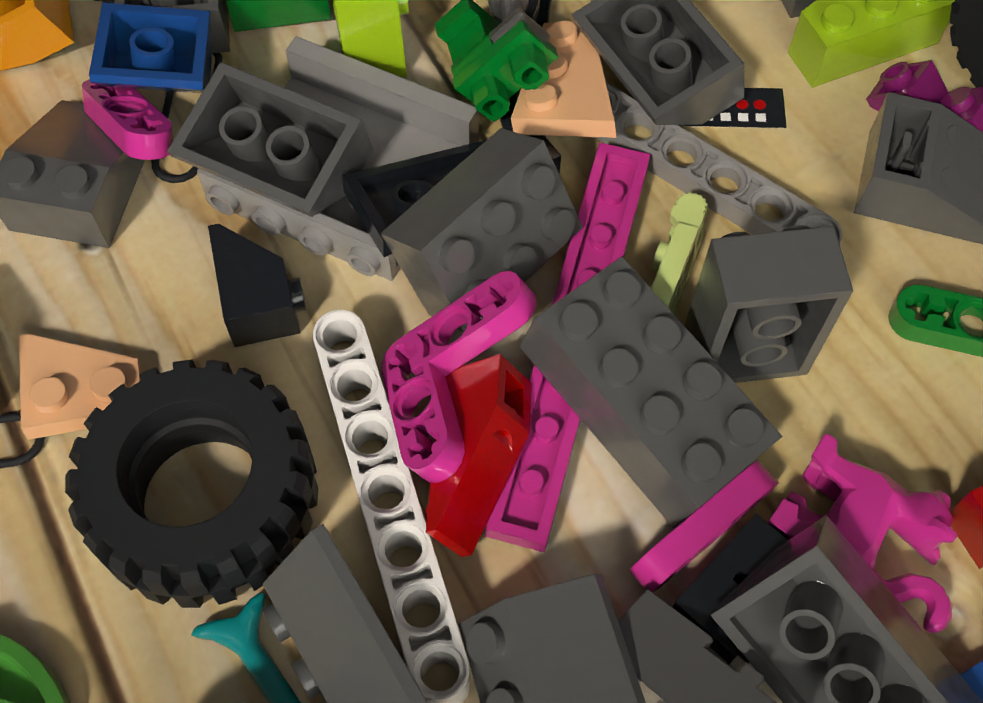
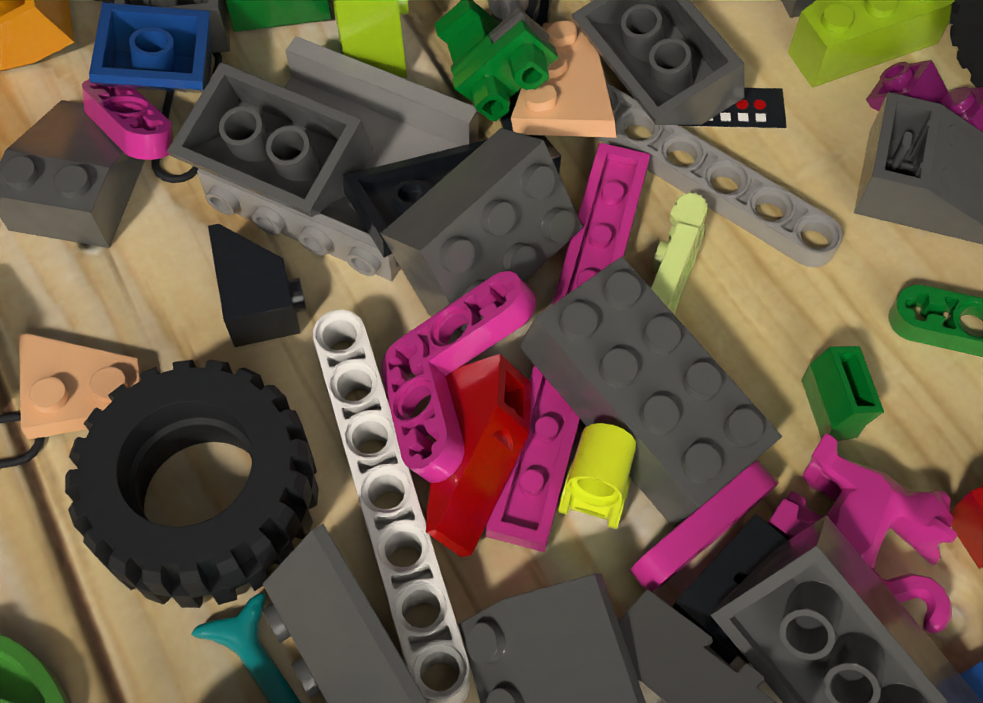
dark grey brick [684,225,853,383] -> none
none -> neon yellow piece [558,423,637,529]
none -> green piece [801,346,884,441]

